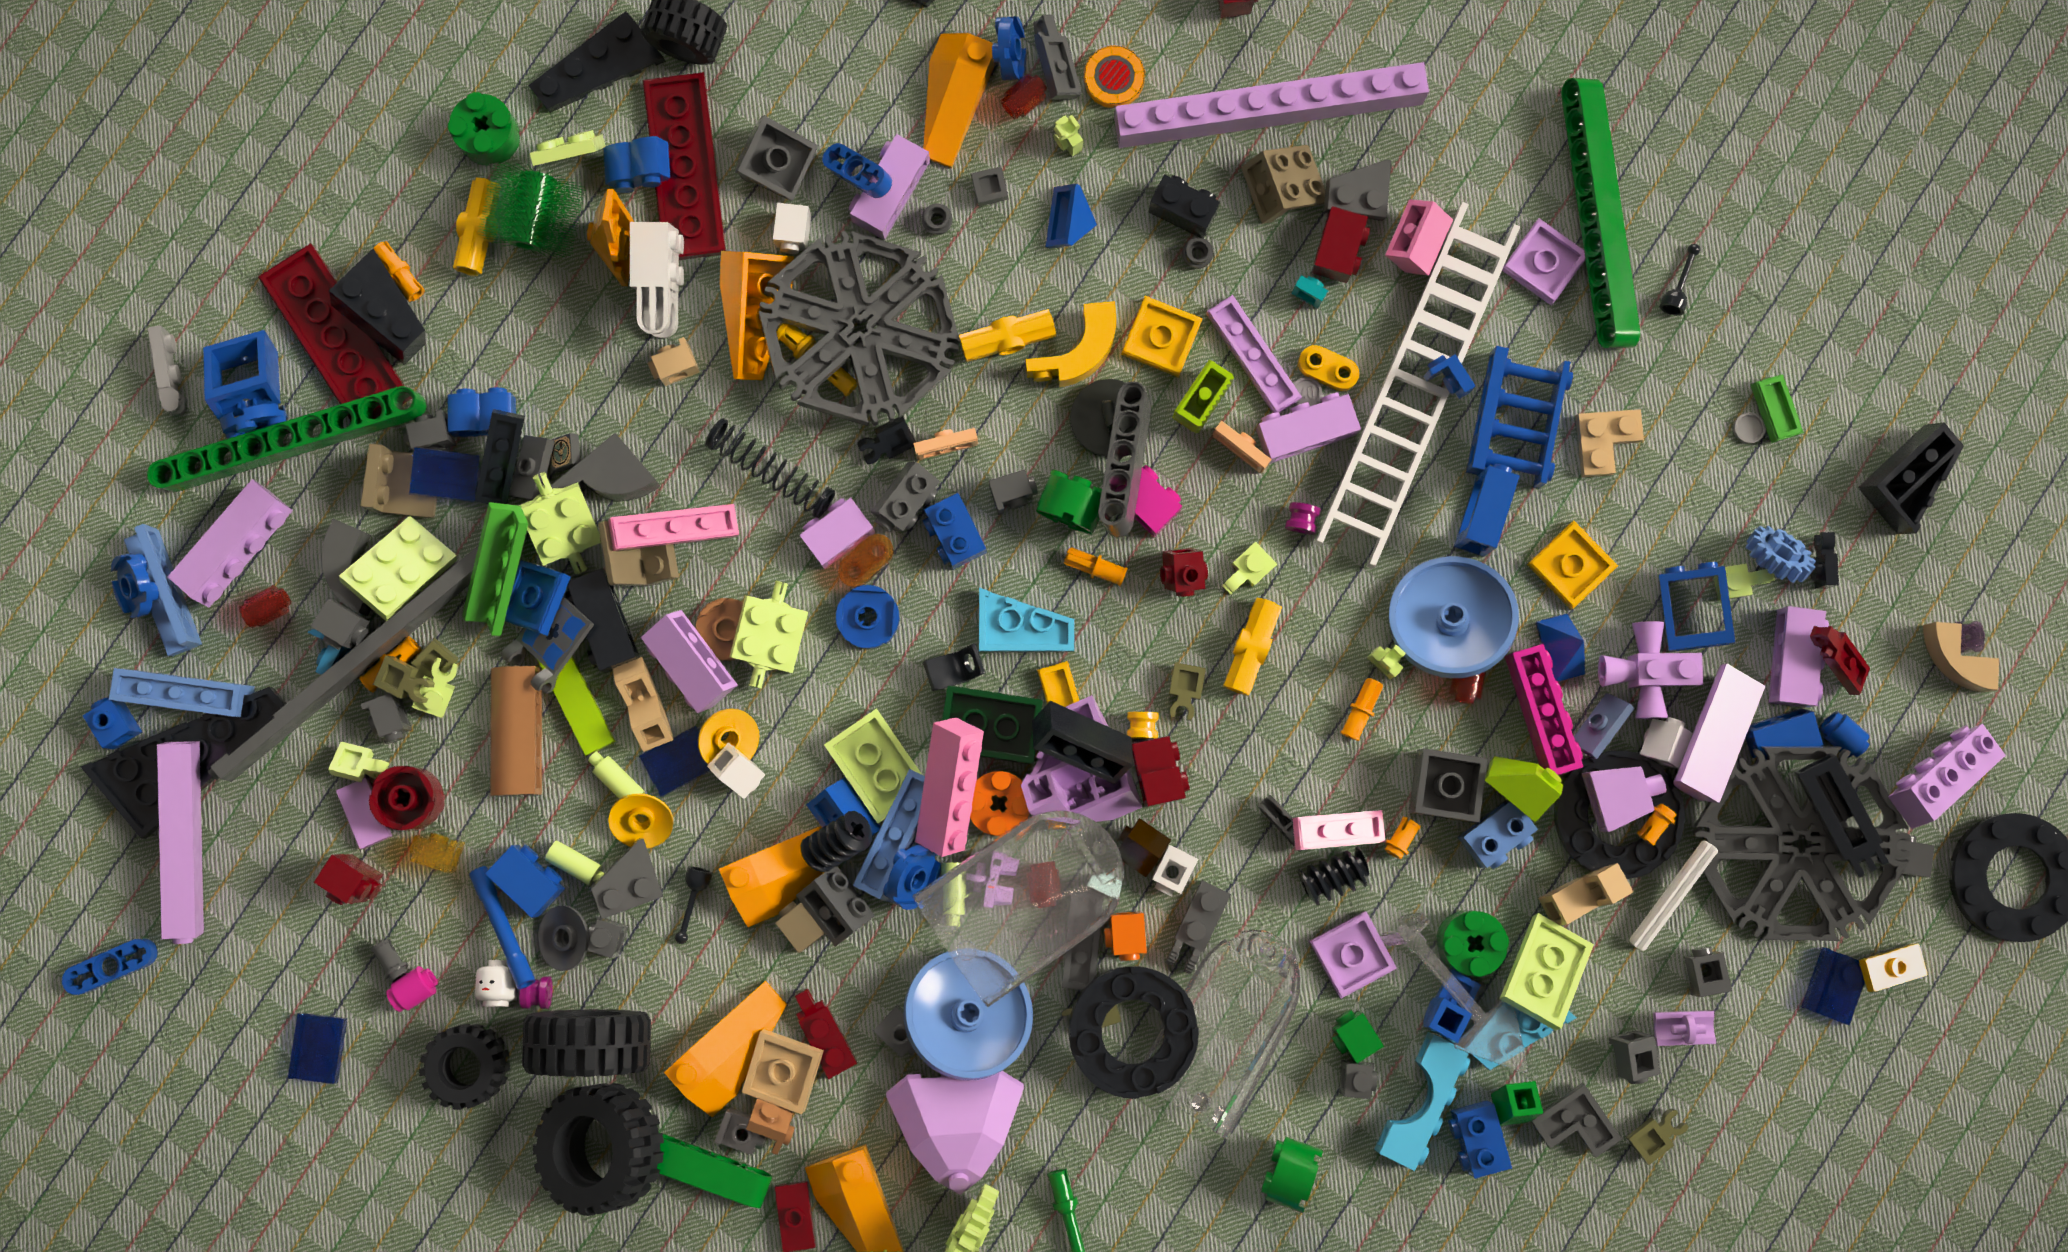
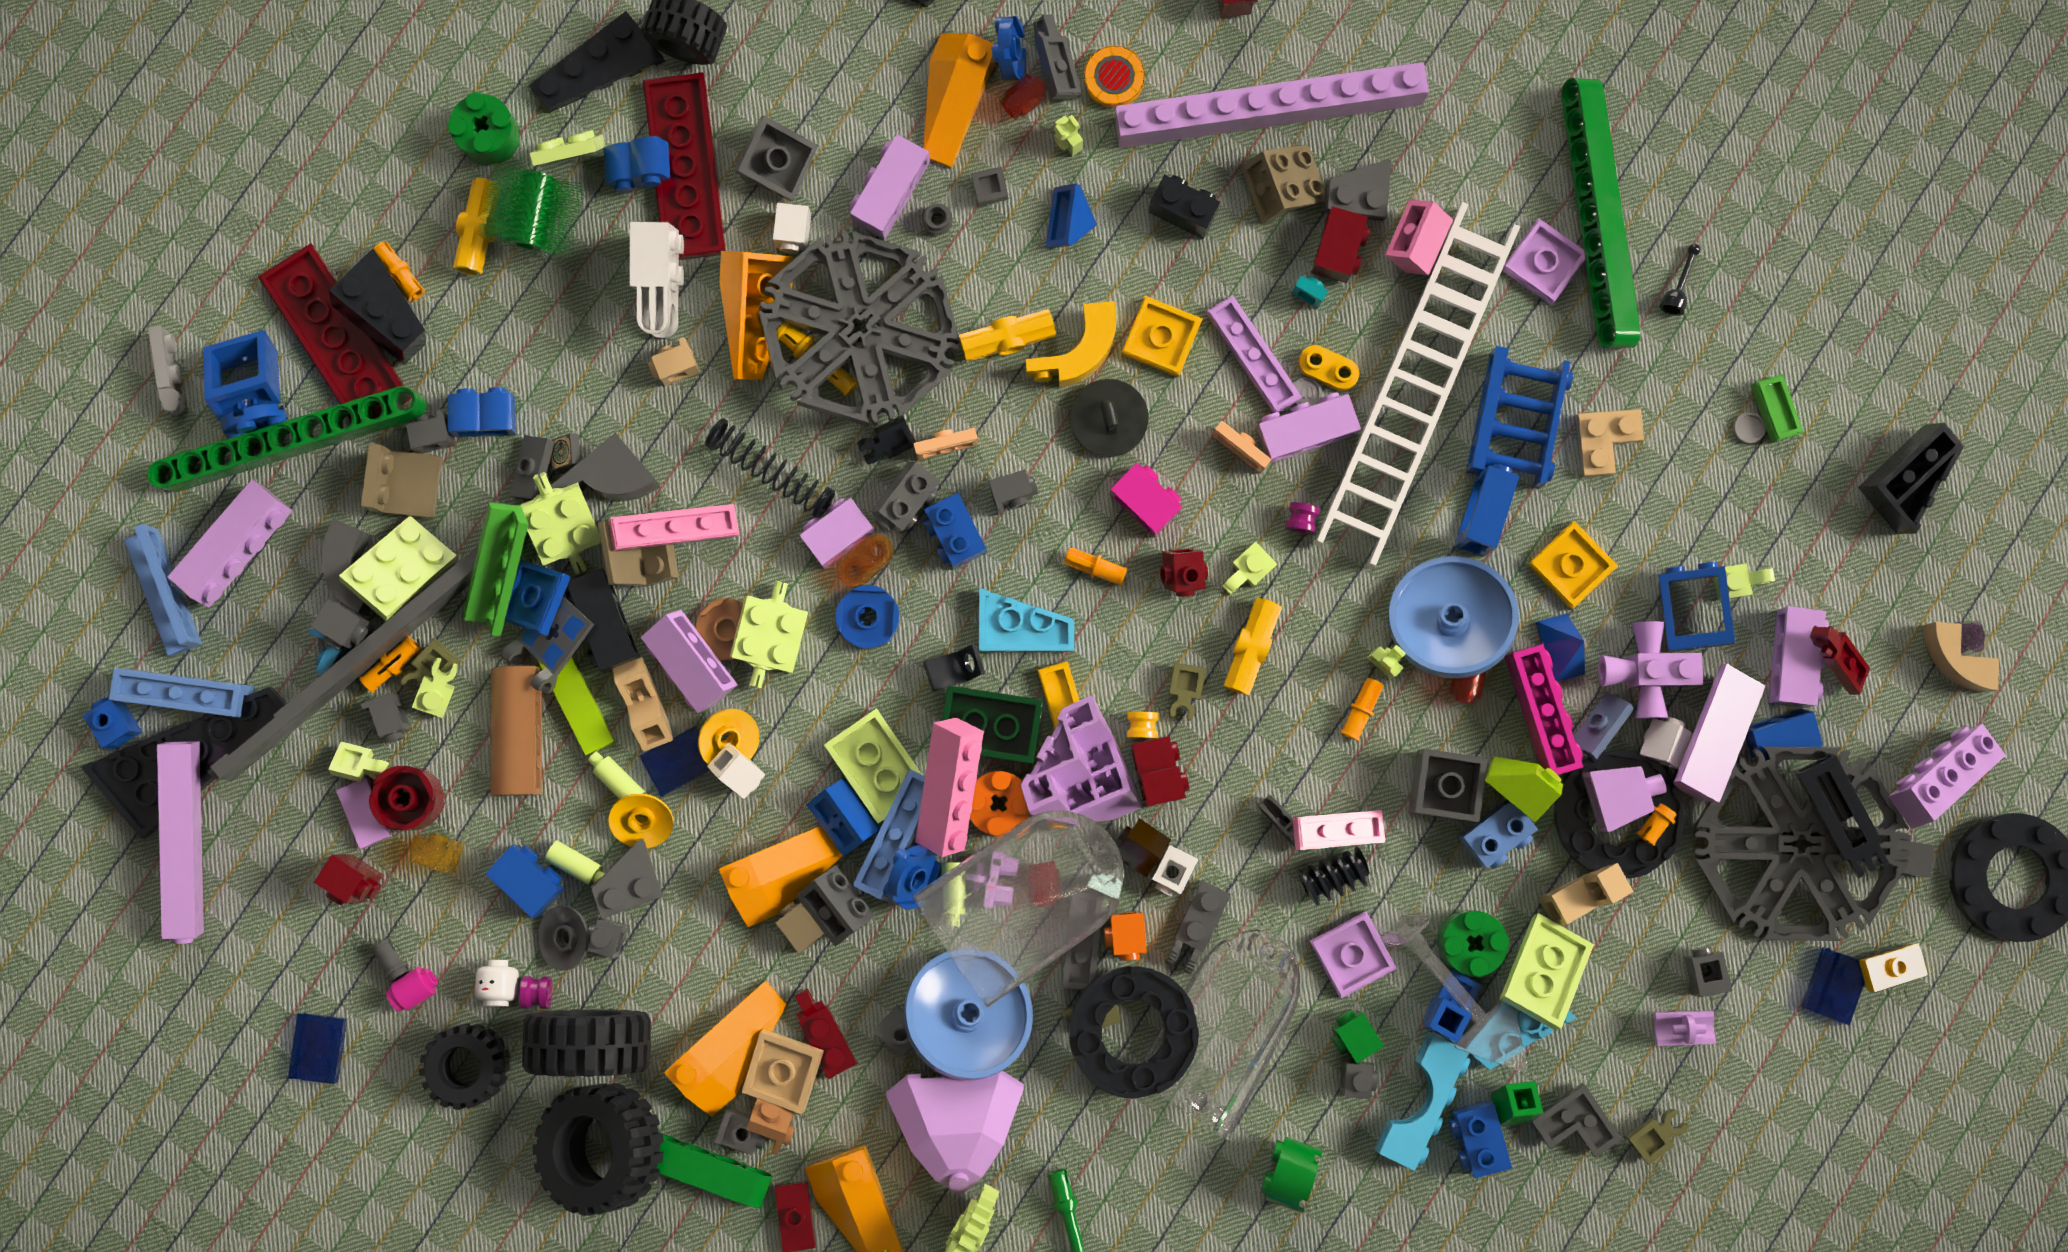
blue beam [62,938,158,995] -> none
blue plate [111,553,159,618] -> none
clear red brick [239,585,291,628] -> none
olive plate [373,656,435,703] -> none
clear blue plate [409,447,479,502] -> none
blue piece [469,866,536,989] -> none
black plate [475,409,525,504] -> none
light orange wedge [587,189,634,287] -> none
black hinge [675,866,713,944] -> none
black piece [800,811,872,872] -> none
blue beam [822,143,892,198] -> none
black brick [1032,701,1133,784] -> none
green brick [1036,469,1102,535] -> none
dark grey beam [1098,381,1152,537] -> none
lime brick [1172,360,1234,434] -> none
dark grey plate [1182,237,1213,269] -> none
light orange pin [1385,816,1421,860] -> none
blue bracket [1423,354,1476,399] -> none
dark grey brick [1609,1030,1660,1084] -> none
white axle [1630,841,1718,951] -> none
medium blue gear [1746,526,1816,583] -> none
black plate [1810,532,1839,589] -> none
blue brick [1819,711,1870,758] -> none

